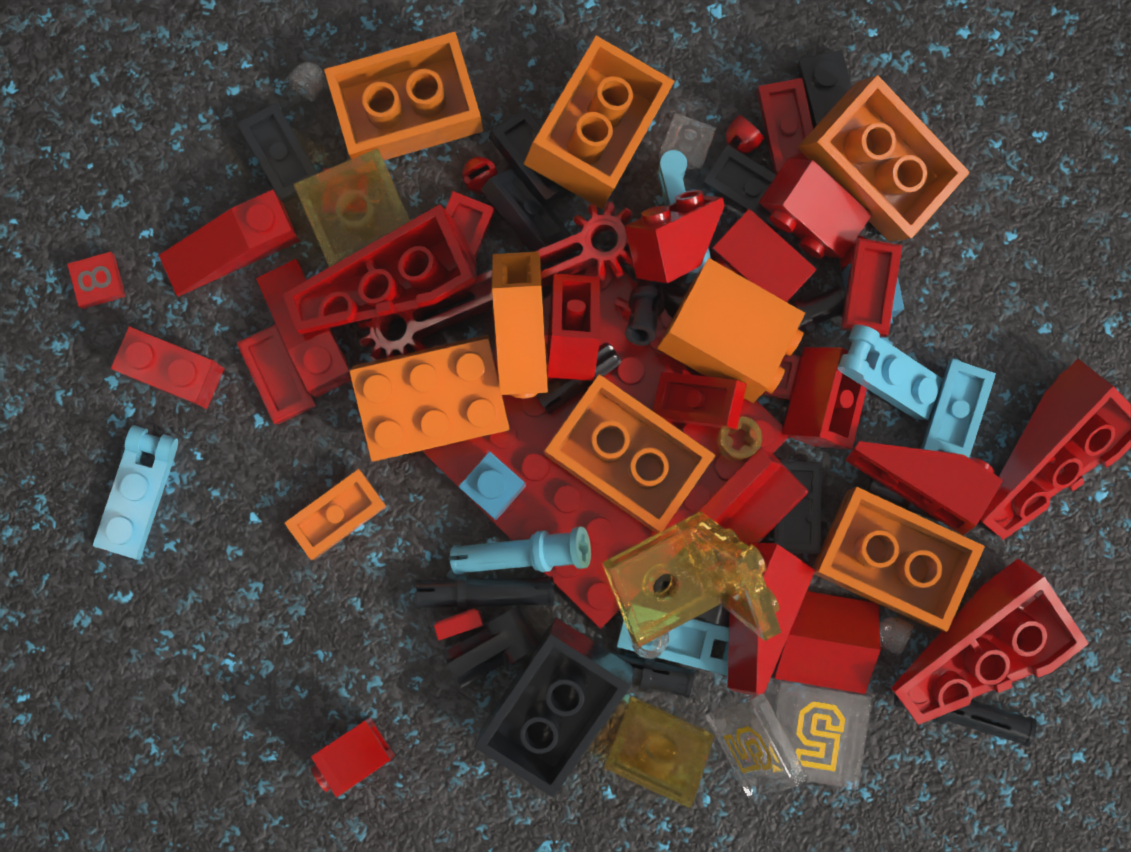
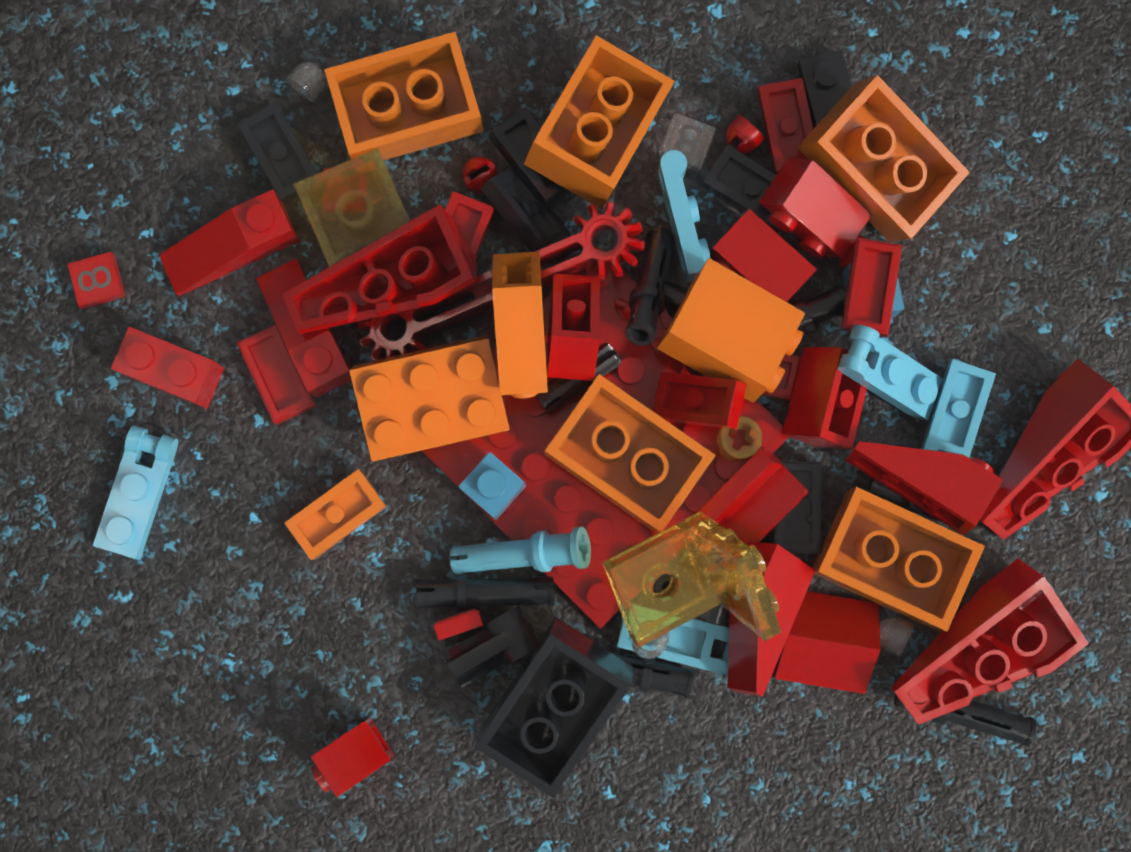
clear yellow slope [602,697,715,808] -> none
red slope [625,190,724,283] -> none
clear tile [705,693,808,798] -> none
clear tile [765,681,872,789] -> none

